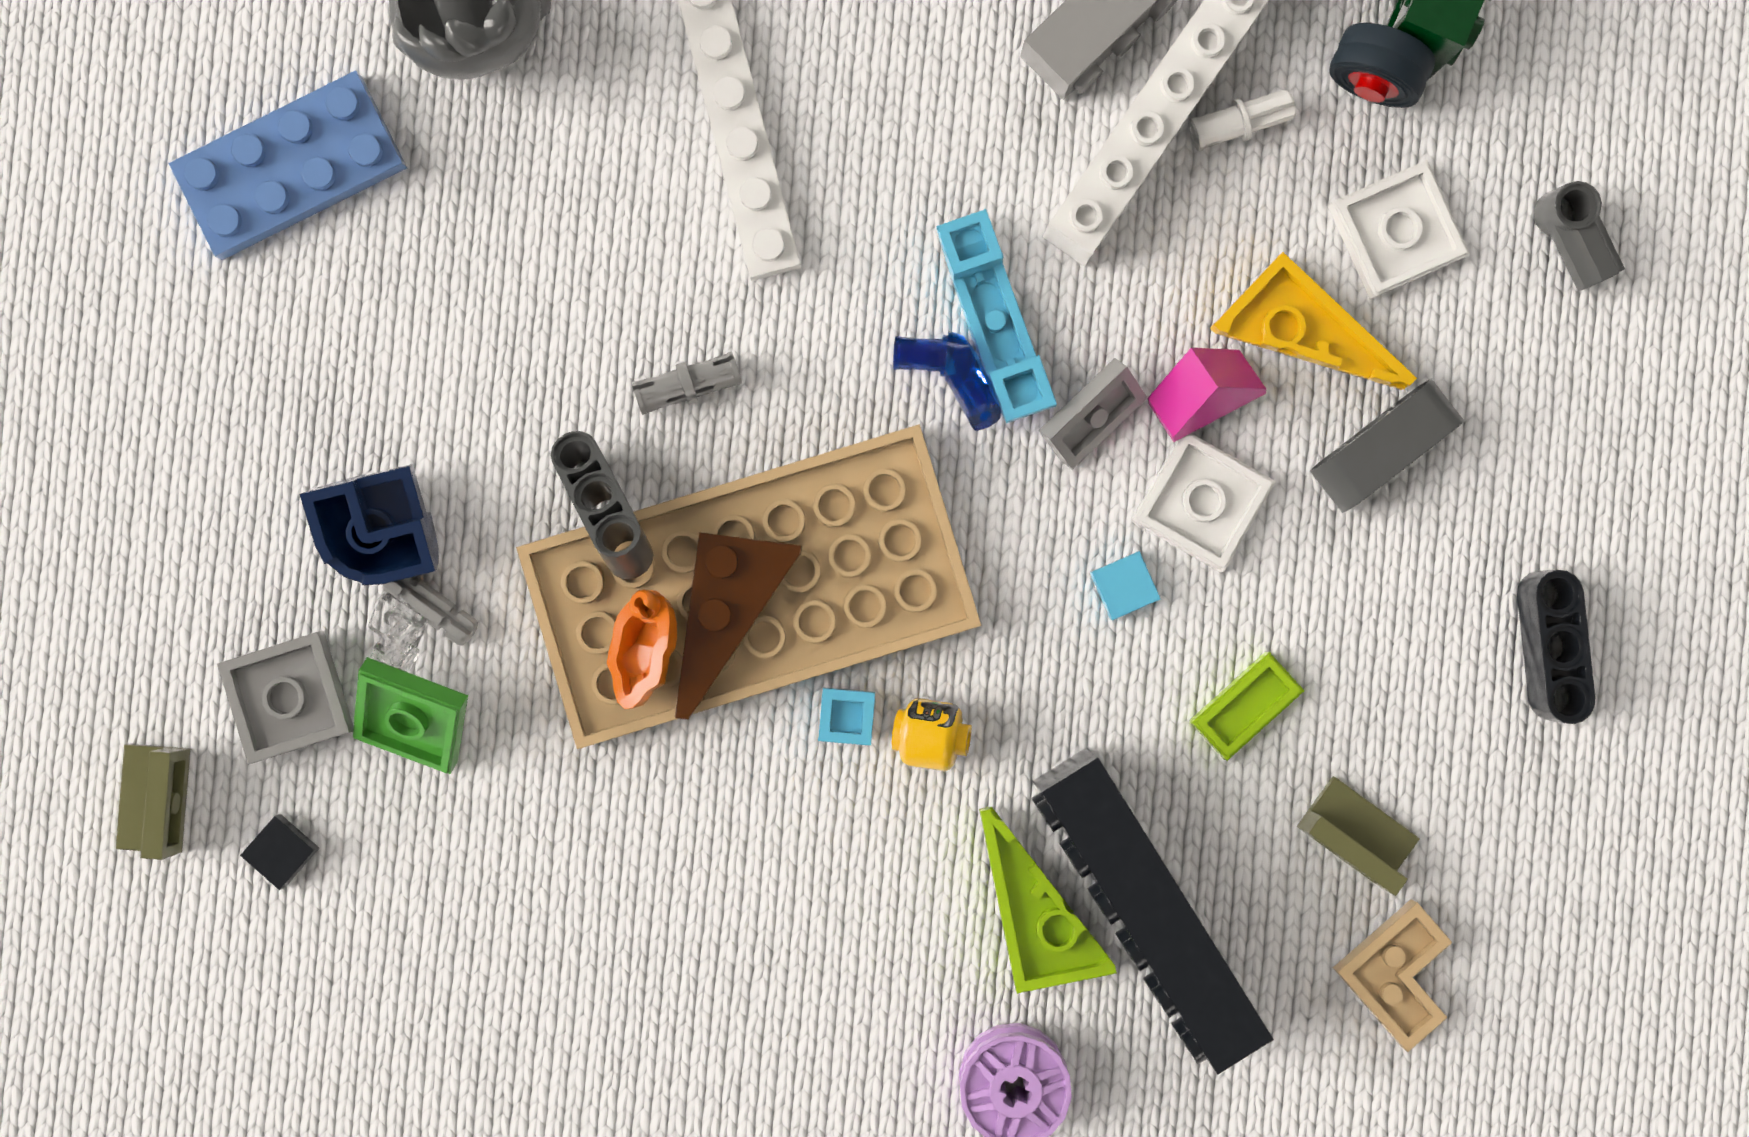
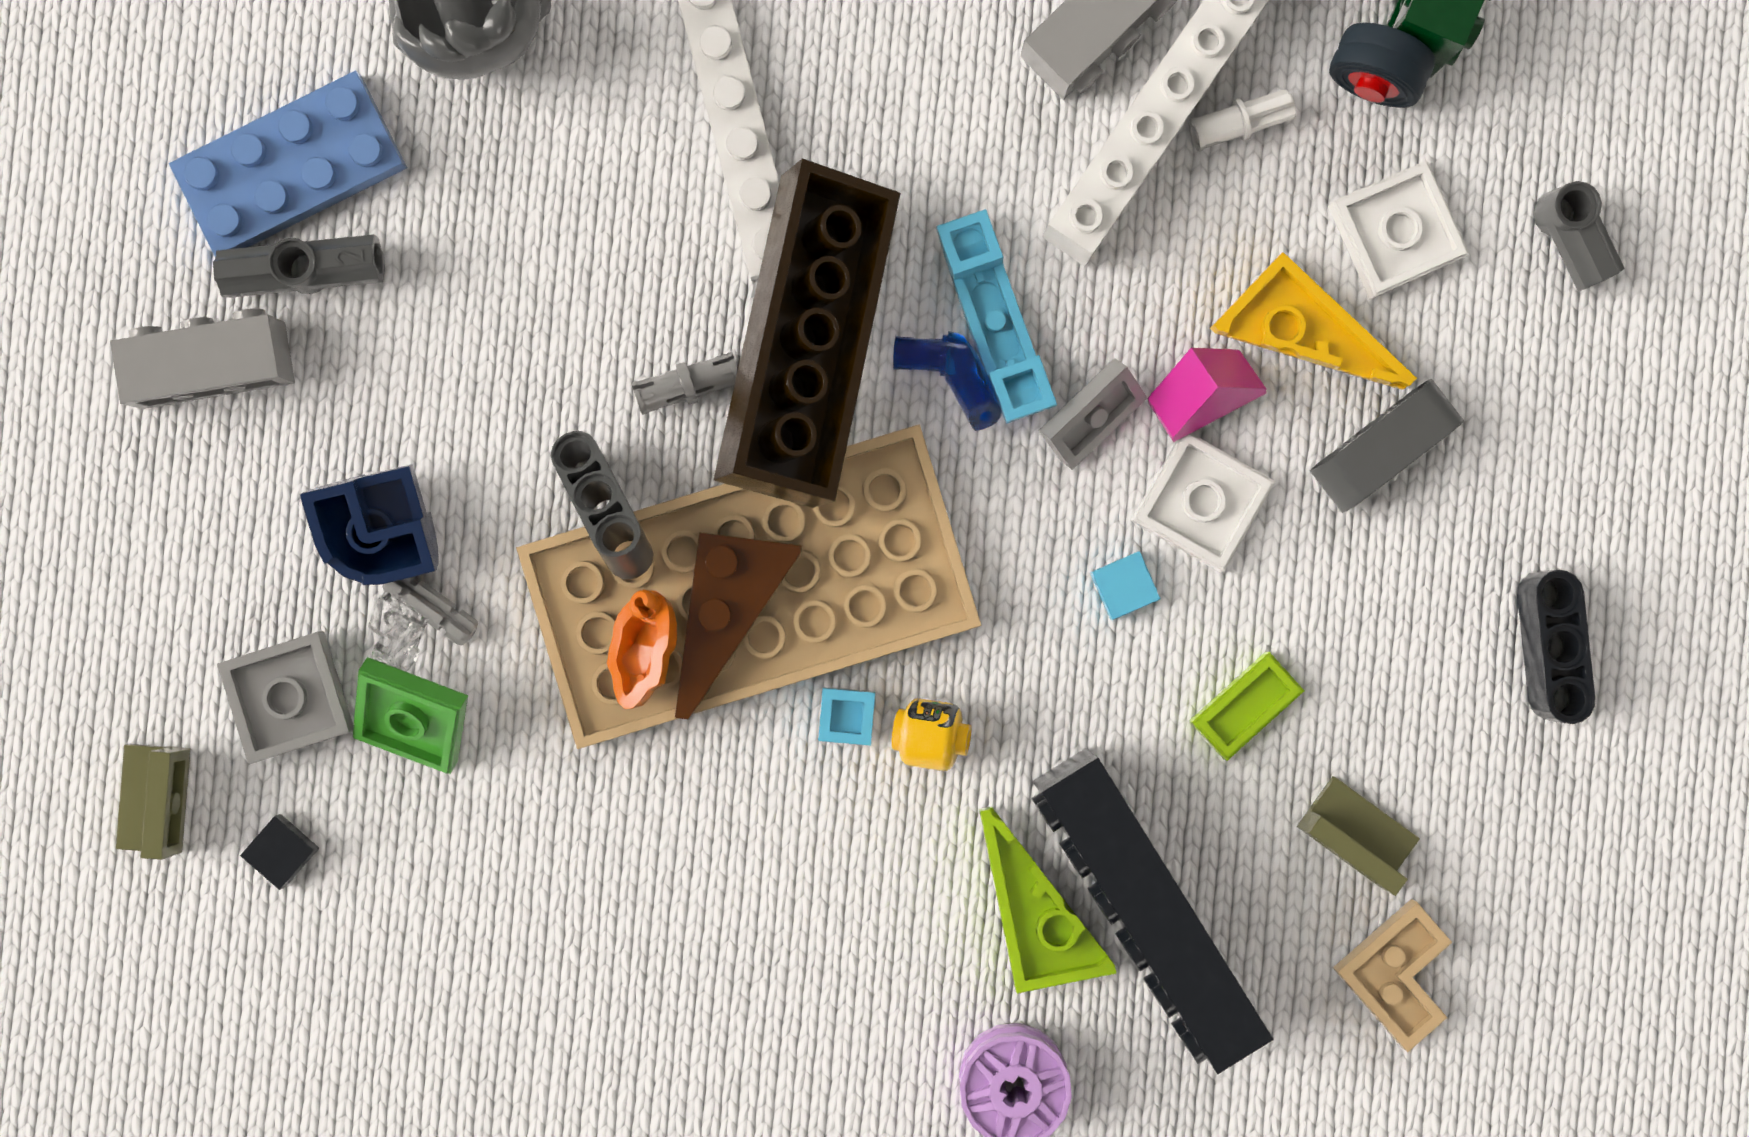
none -> light grey brick [110,309,295,409]
none -> dark grey piece [212,234,385,298]
none -> dark brown brick [713,158,901,508]

